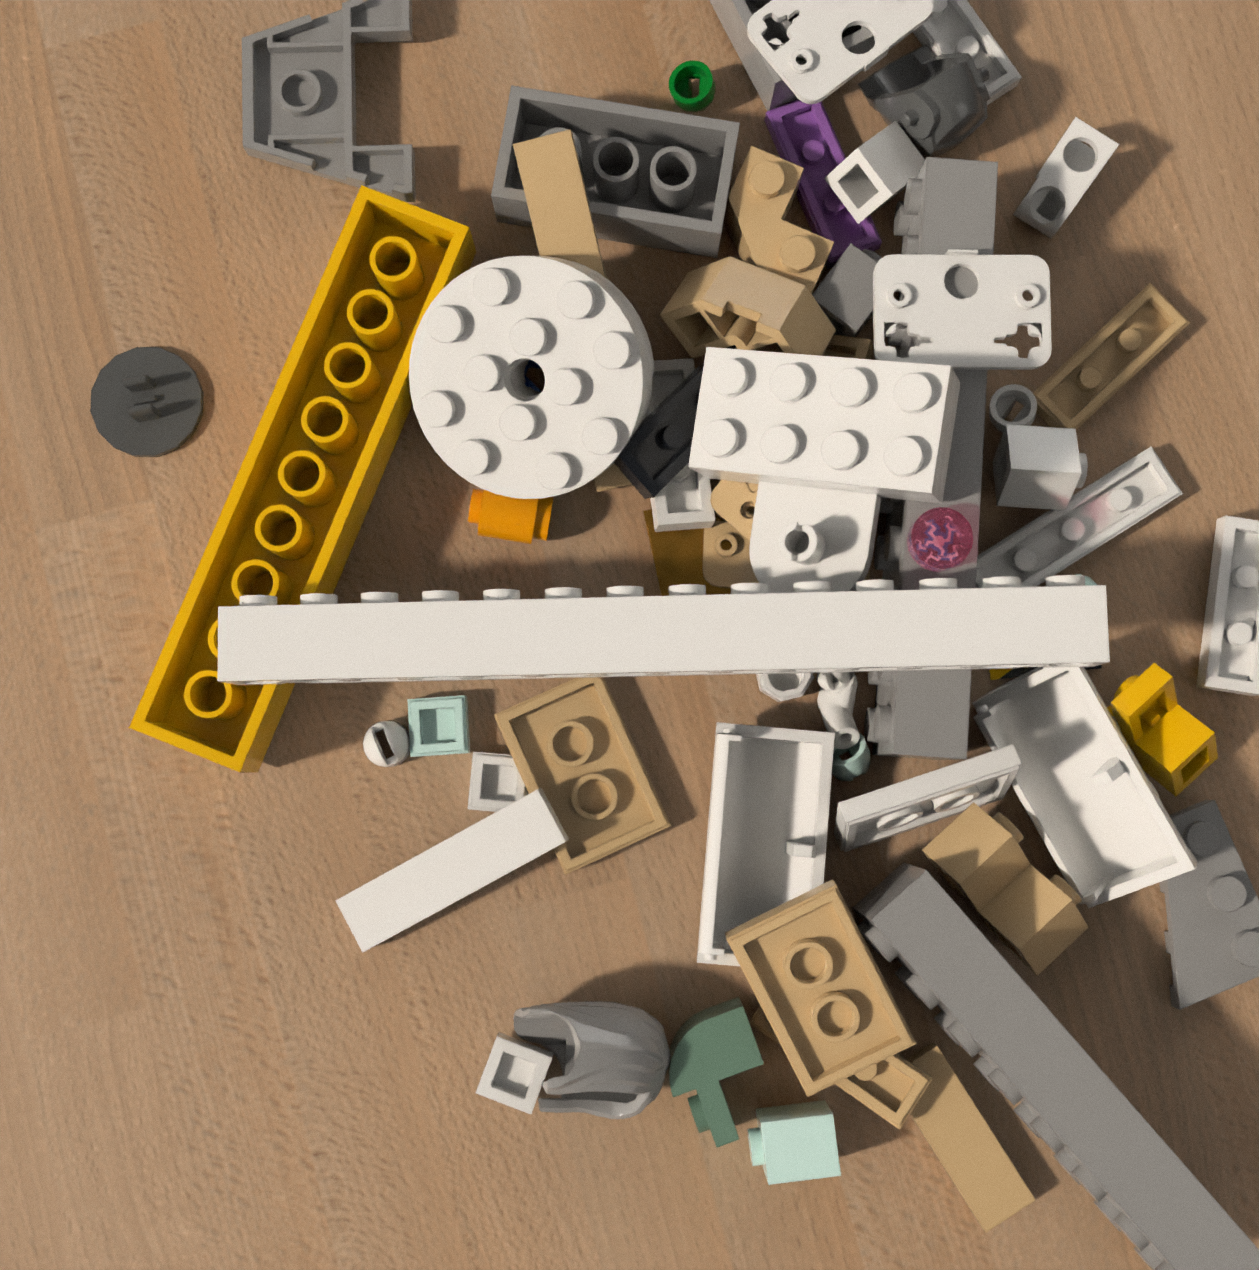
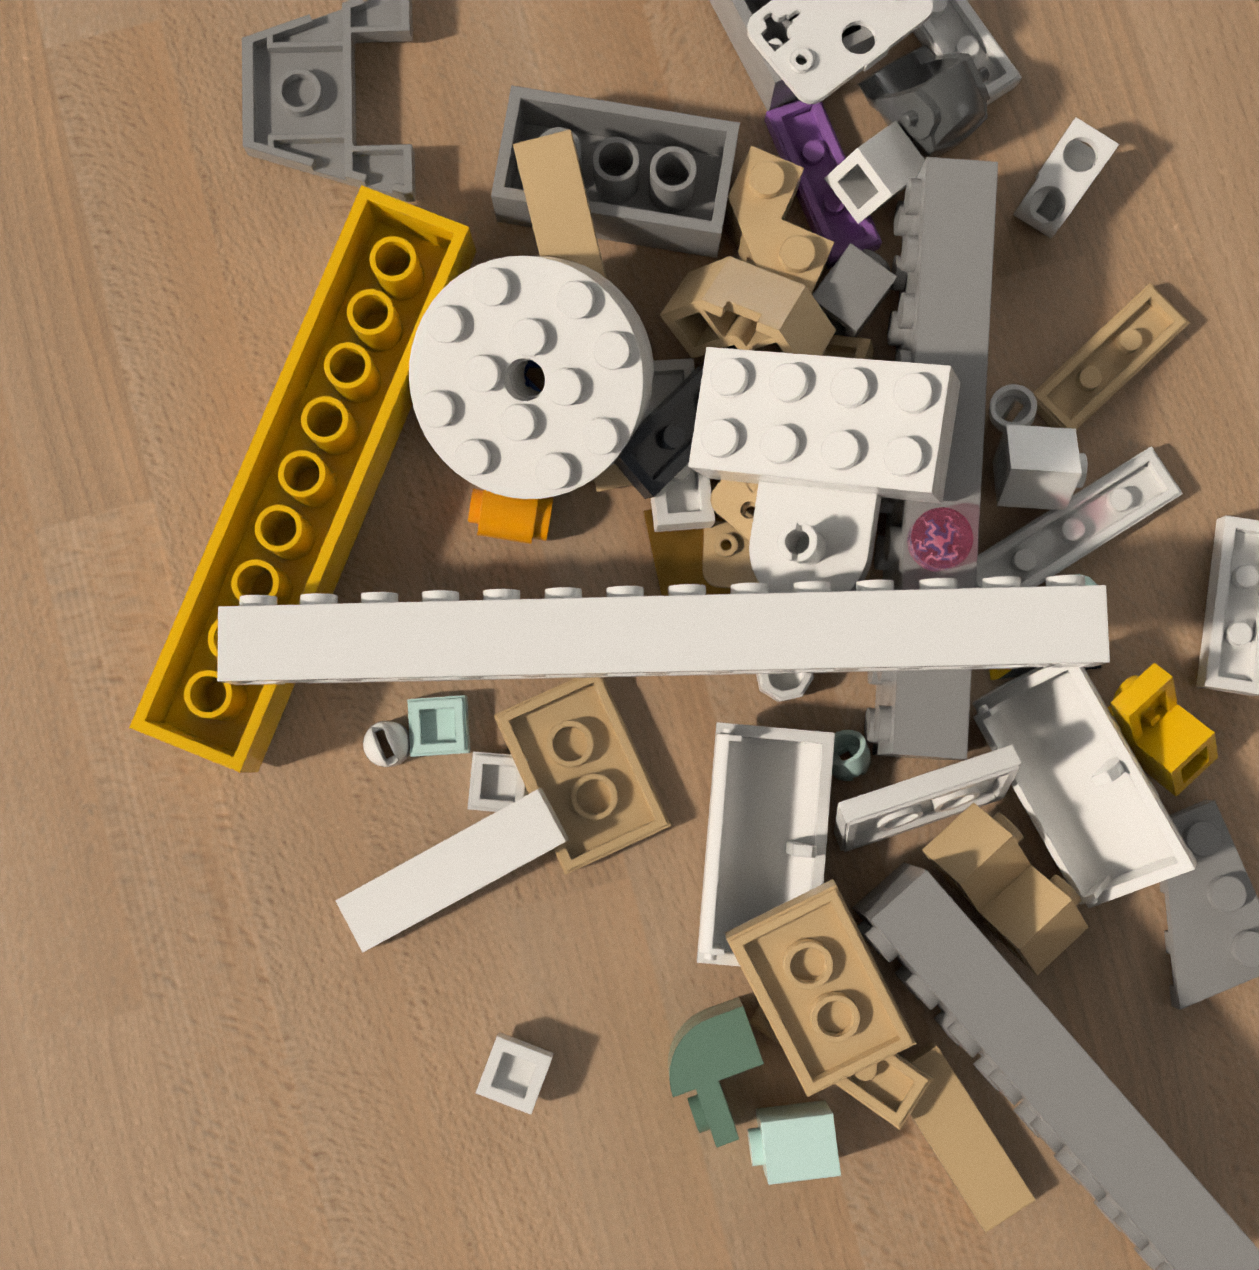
dark grey piece [90,347,204,457] -> none
light grey hair [513,1001,671,1119] -> none
green hinge [669,60,716,112] -> none
white arm [817,672,860,749] -> none
white axle [873,249,1052,370] -> none

